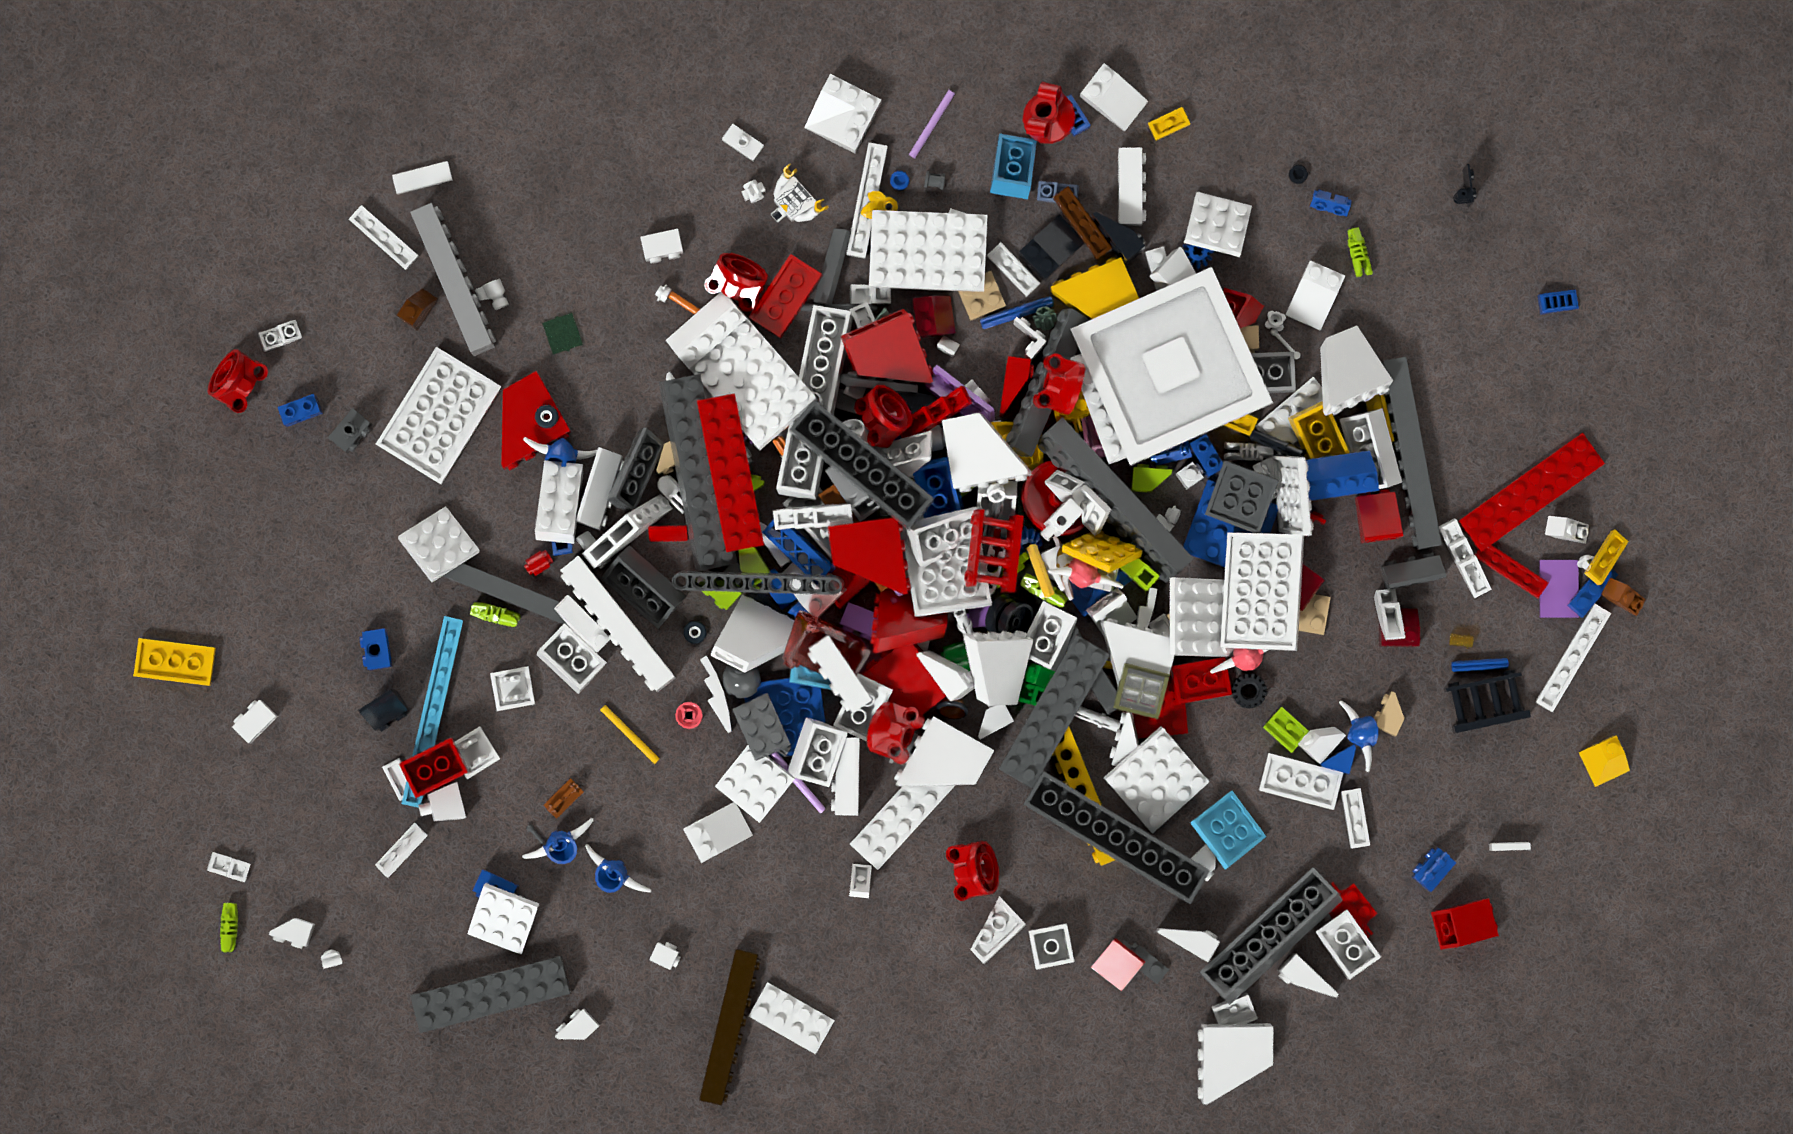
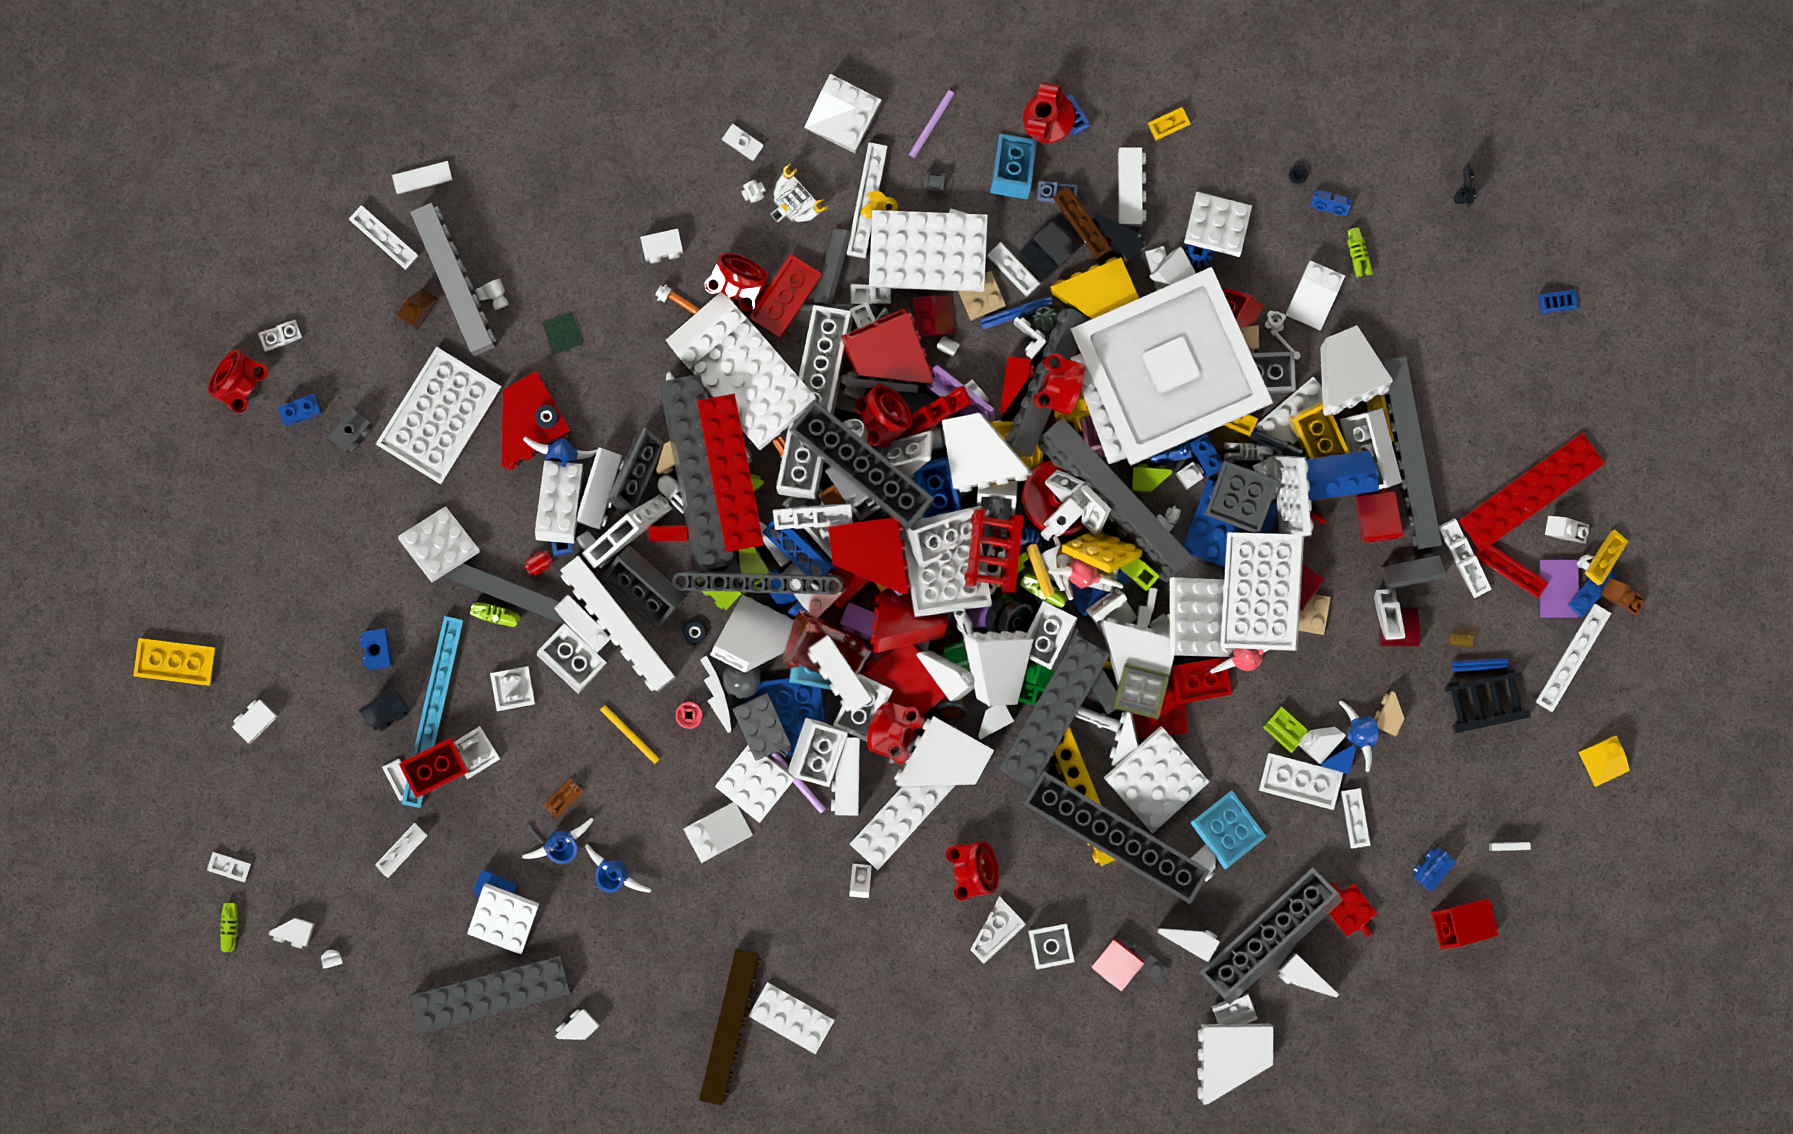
white torso [418,782,466,821] -> none
white brick [650,942,681,970] -> none
blue tile [890,171,909,191] -> none
white bush [987,483,1005,503] -> none
white slope [1080,64,1148,131] -> none
black tyre [1231,674,1267,709] -> none
white slope [1316,910,1381,980] -> none

